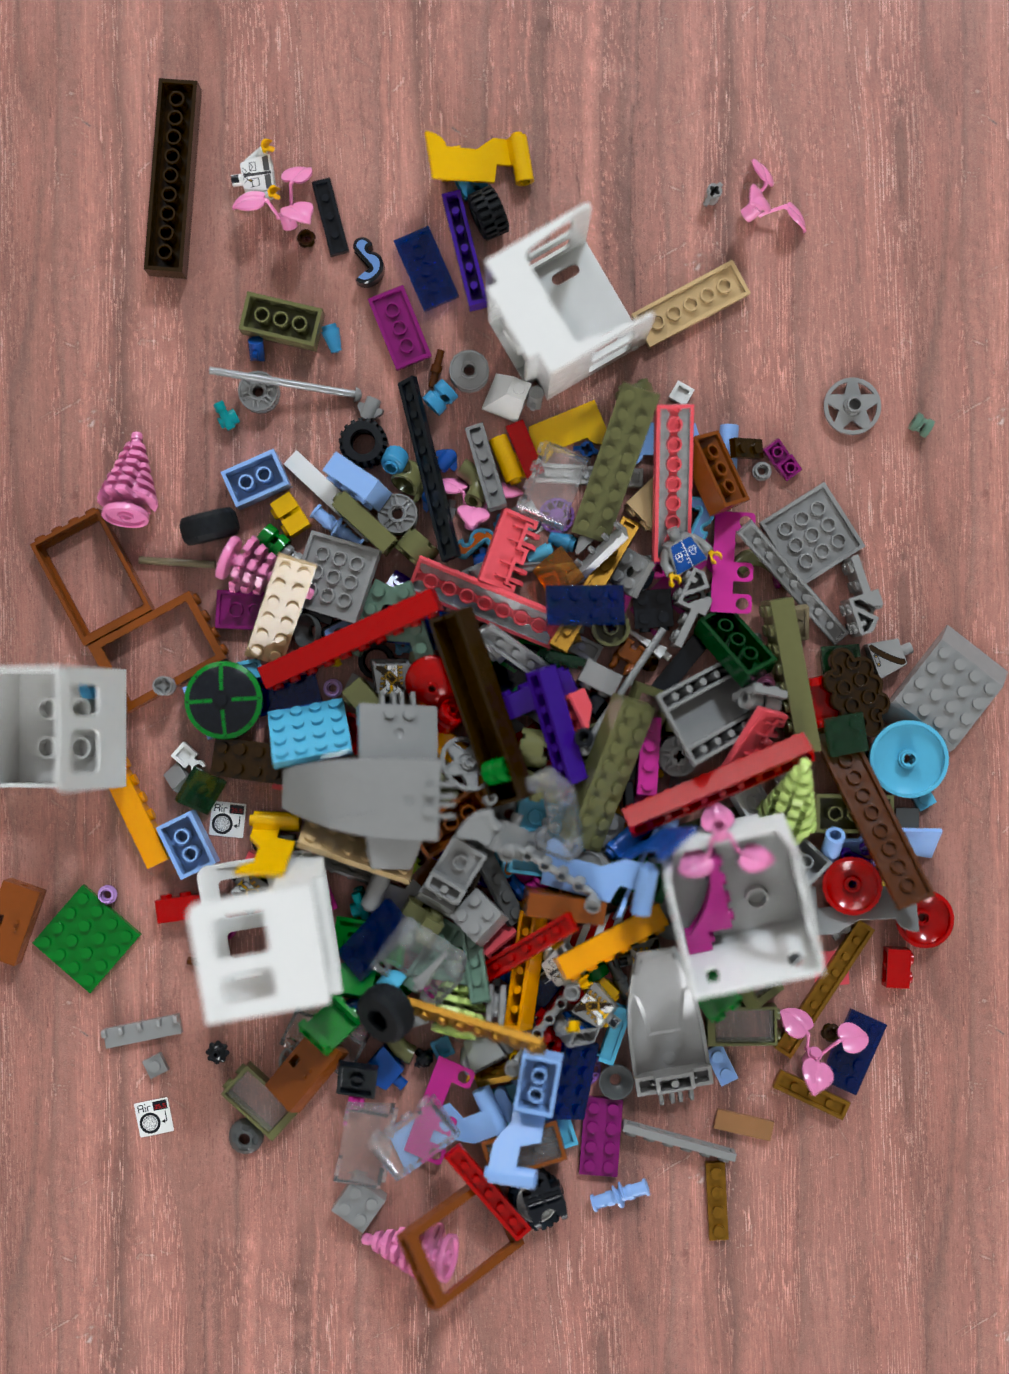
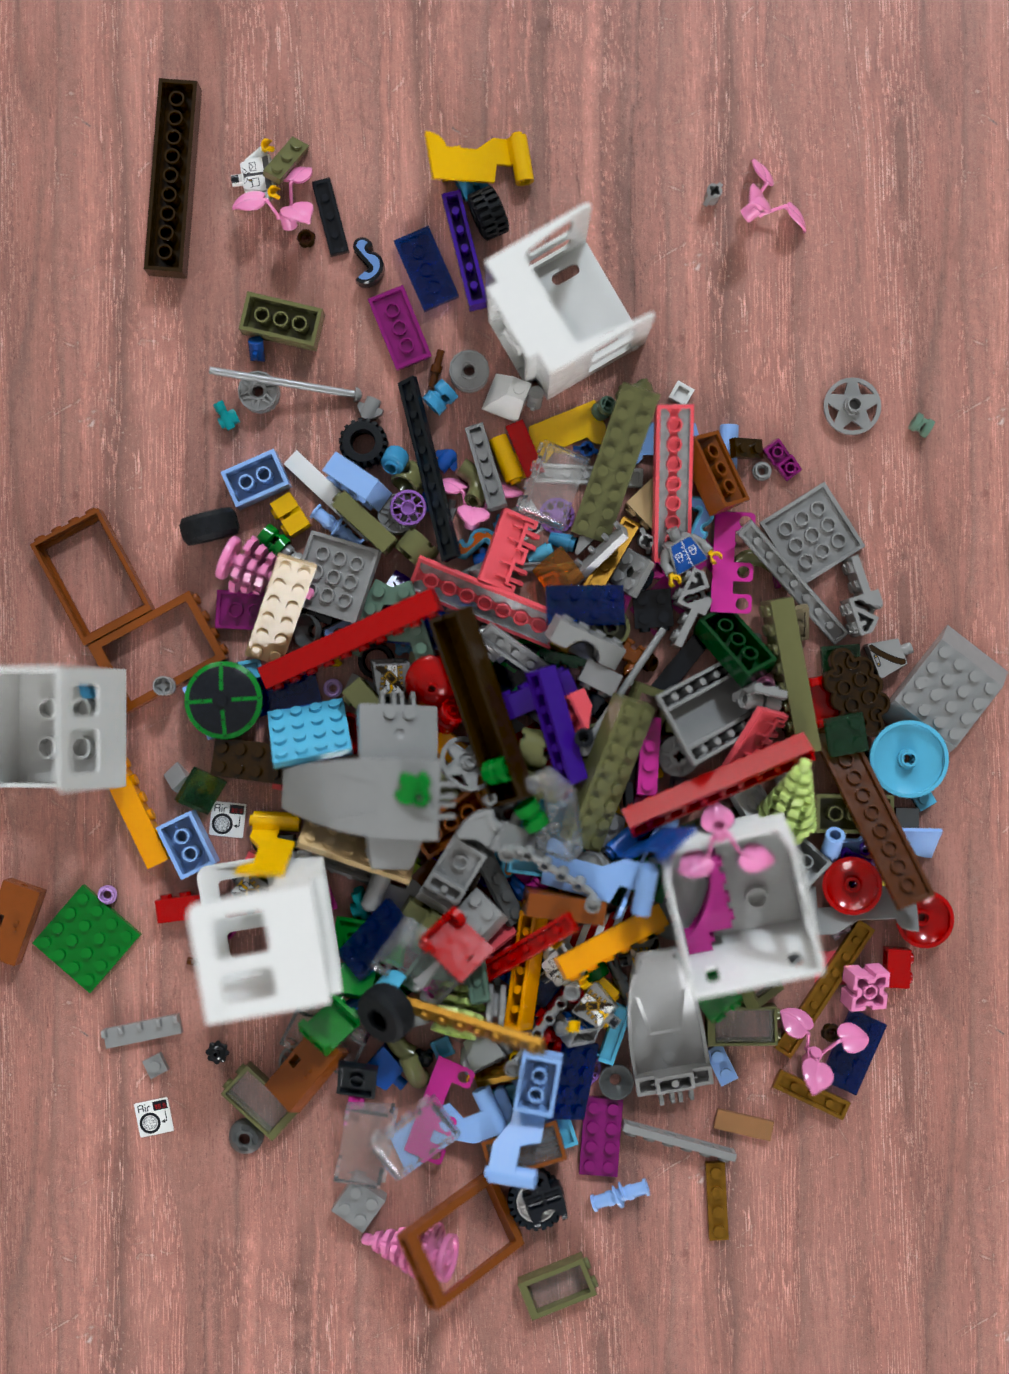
bright pink plant [97,432,158,528] -> none
dark tan bar [138,556,216,569] -> none
white plate [171,741,207,775] -> none
dark azure cone [321,323,342,353] -> none
red plate [444,1143,532,1242] -> none
white piece [629,629,672,661] -> none
tan plate [631,259,751,349] -> none
none -> olive plate [263,136,309,185]
none -> medium lavender wheel [390,490,427,526]
none -> green plate [394,771,431,807]
none -> olive cylinder [399,1053,430,1089]
none -> red door [418,906,495,984]
none -> green wheel [513,796,550,834]
none -> window [518,1251,599,1321]
none -> light grey arch [544,614,627,670]
none -> sand green wheel [591,396,616,421]
none -> light grey piece [636,527,653,554]
none -> bright pink brick [840,963,890,1012]

